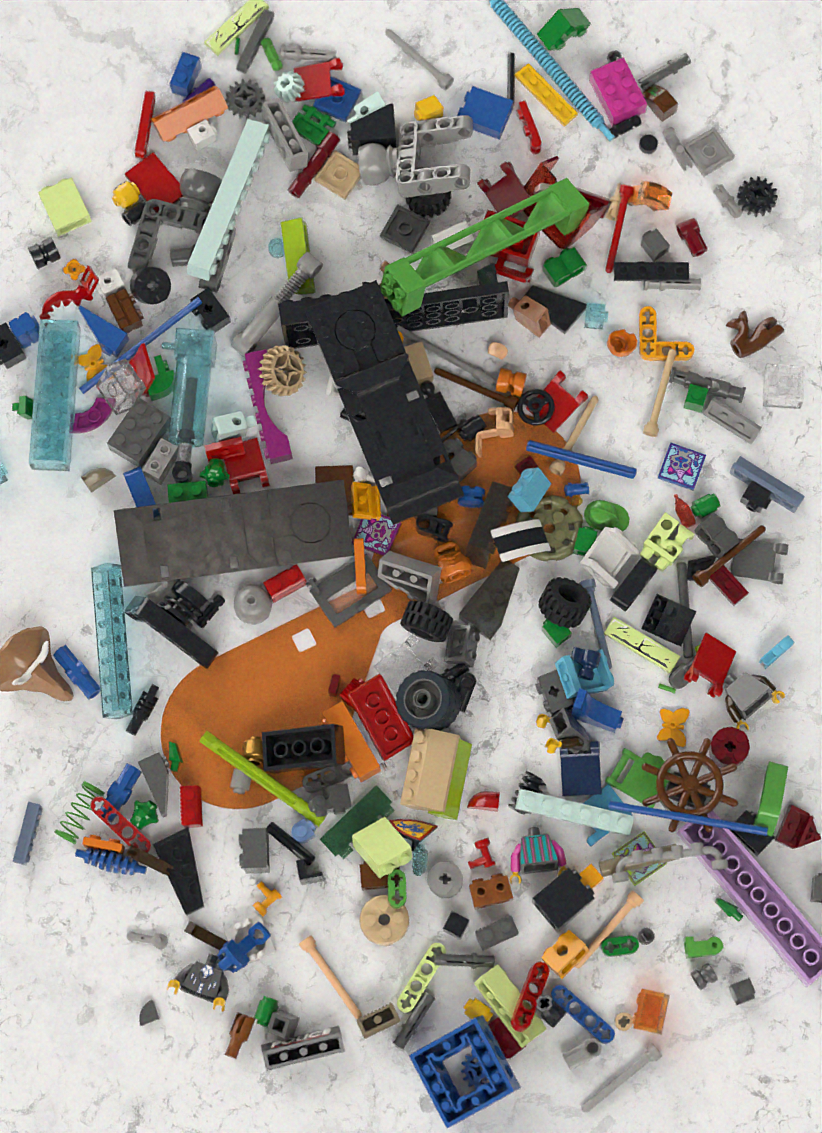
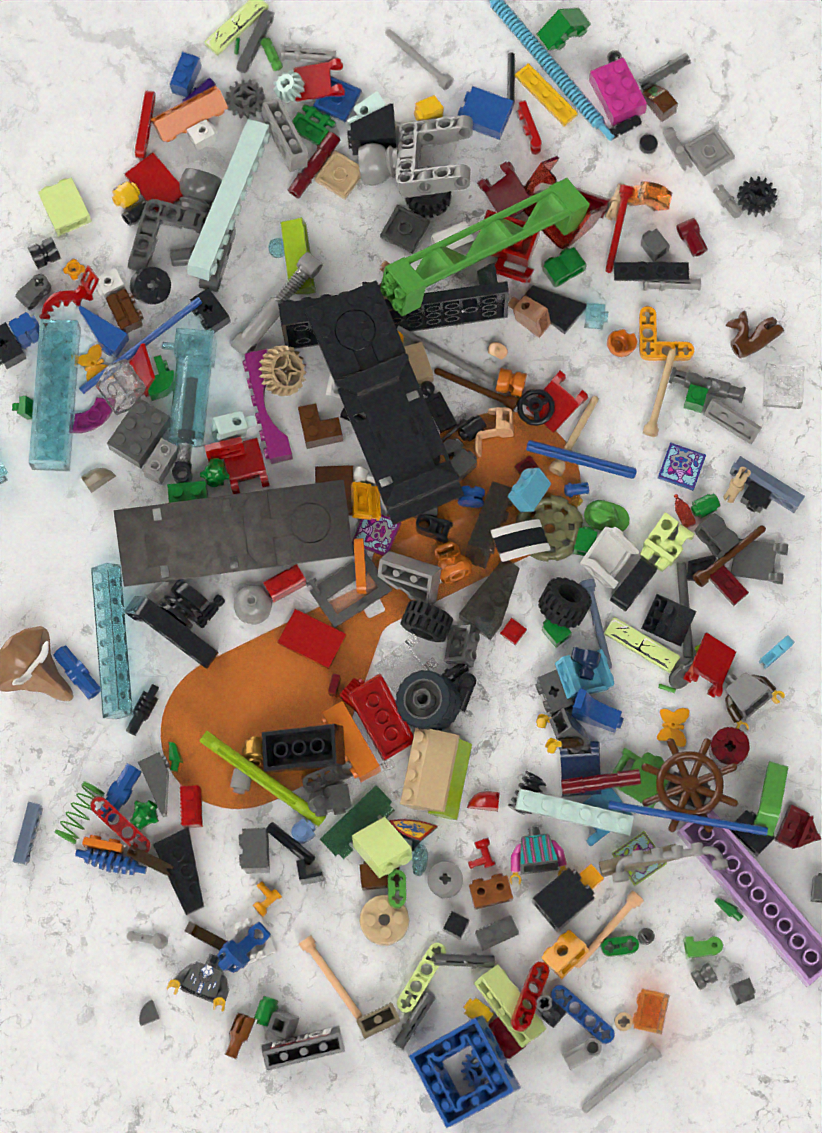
blue beam [123,466,161,518] -> none
none -> dark grey piece [15,274,51,310]
none -> red tile [277,609,347,669]
none -> reddish brown brick [298,403,343,449]
none -> red plate [500,618,527,646]
none -> dark red piece [561,769,641,795]
none -> tan pin [723,467,751,503]

